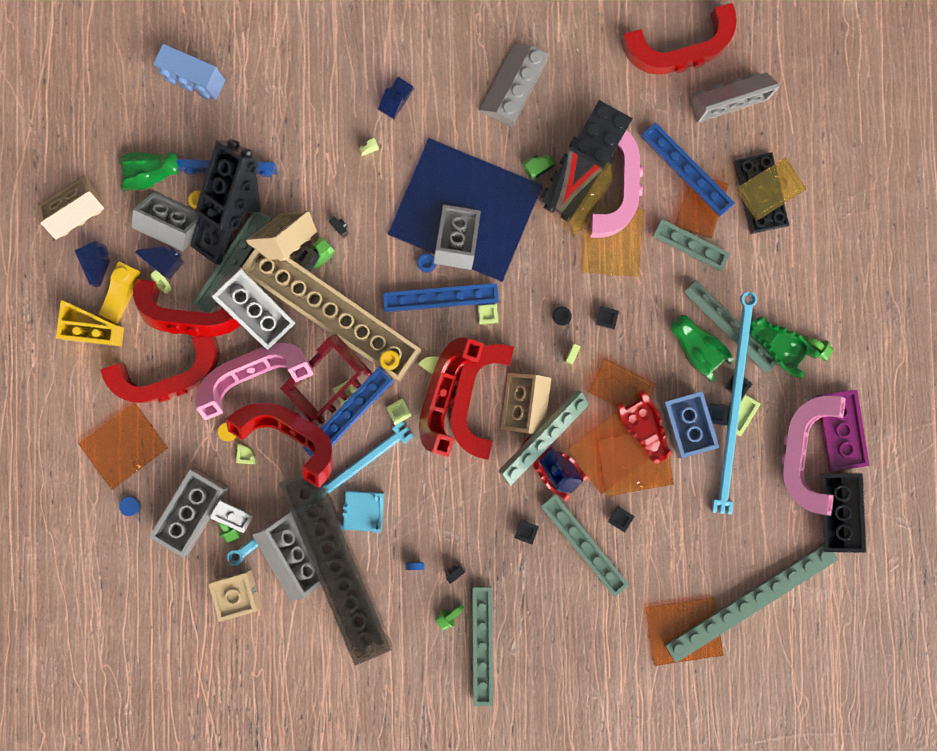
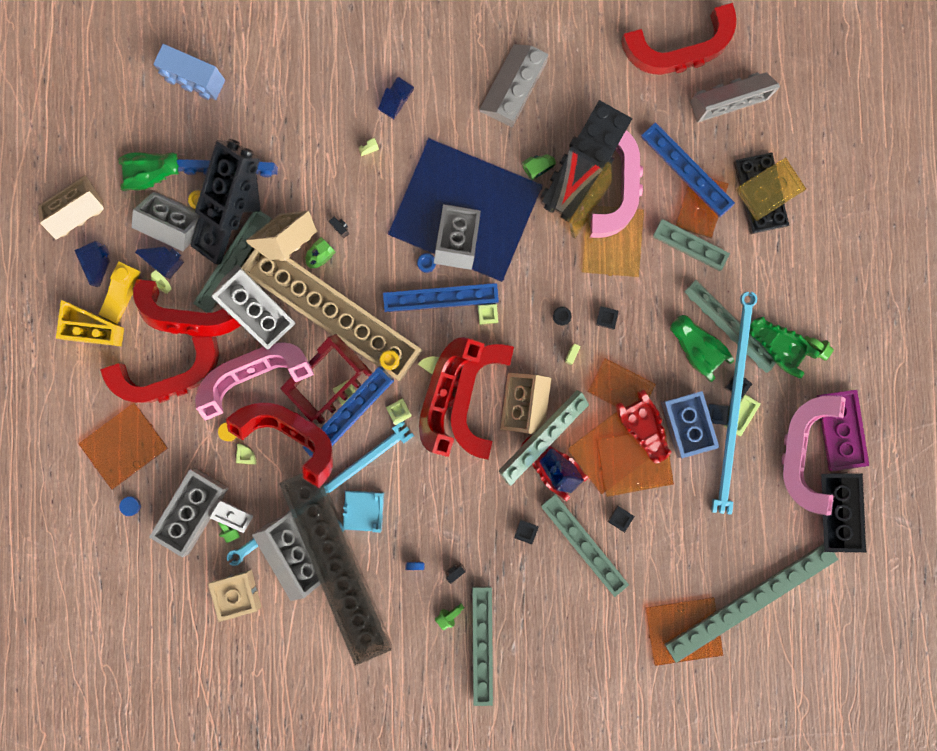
black plate [293,245,320,272] -> none

